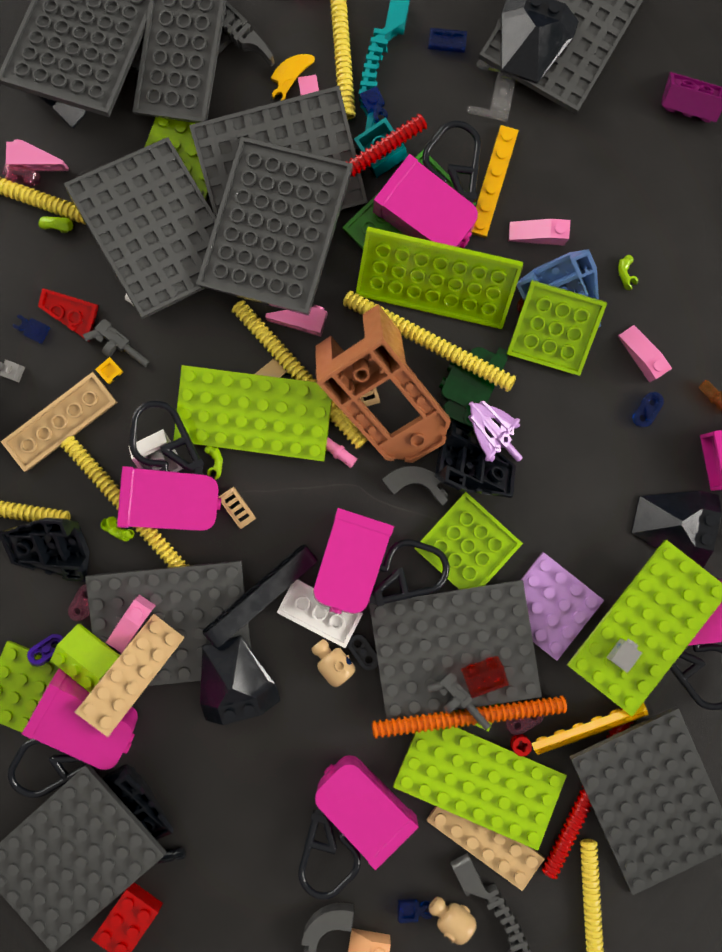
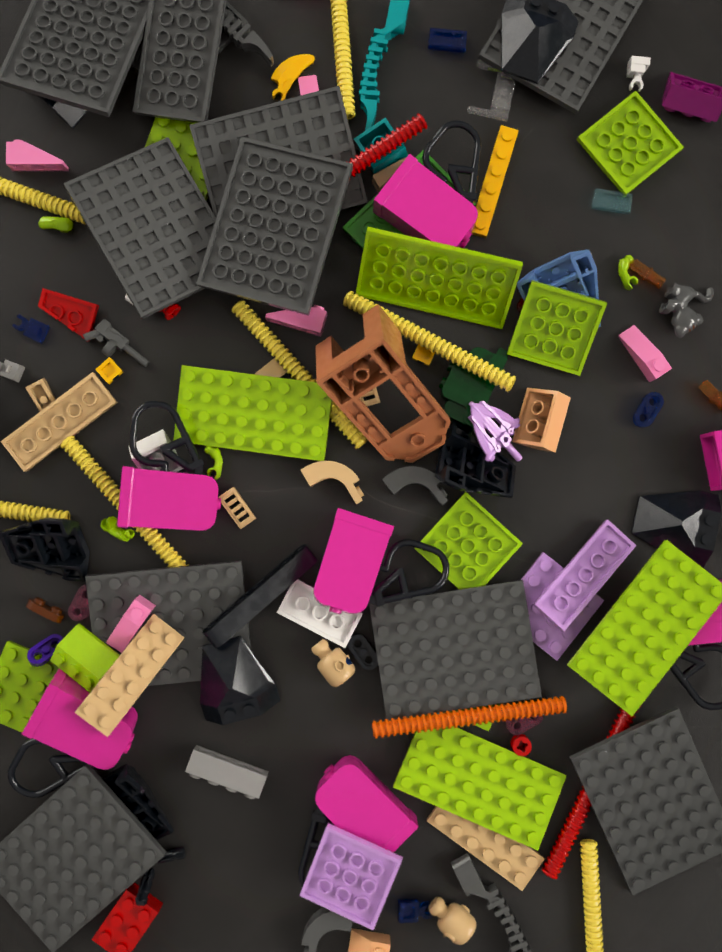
clear pink plate [2,164,41,186] -> none
bright pink pin [326,437,358,469] -> none
clear blue plate [360,86,388,123] -> none
dark grey piece [427,673,491,730] -> none
clear red bracket [461,656,509,698] -> none
bright pink slope [508,219,570,246] -> none
yellow plate [532,702,649,755] -> none
light grey brick [606,638,642,673] -> none
none -> tan slope [25,378,56,411]
none -> reddish brown plate [26,597,65,623]
none -> black axle [135,868,155,906]
none -> red wheel [159,304,181,320]
none -> light grey brick [185,745,269,799]
none -> lavender plate [299,823,403,930]
none -> tan arch [301,461,364,505]
none -> tan slope [372,157,406,193]
none -> yellow plate [412,344,435,366]
none -> light nougat slope [512,388,570,453]
none -> lavender plate [533,519,636,632]
none -> lime plate [577,91,684,197]
none -> clear light blue tile [592,189,633,214]
none -> white piece [626,56,651,92]
none -> clear orange axle [629,259,666,289]
none -> dark grey animal [659,283,714,338]

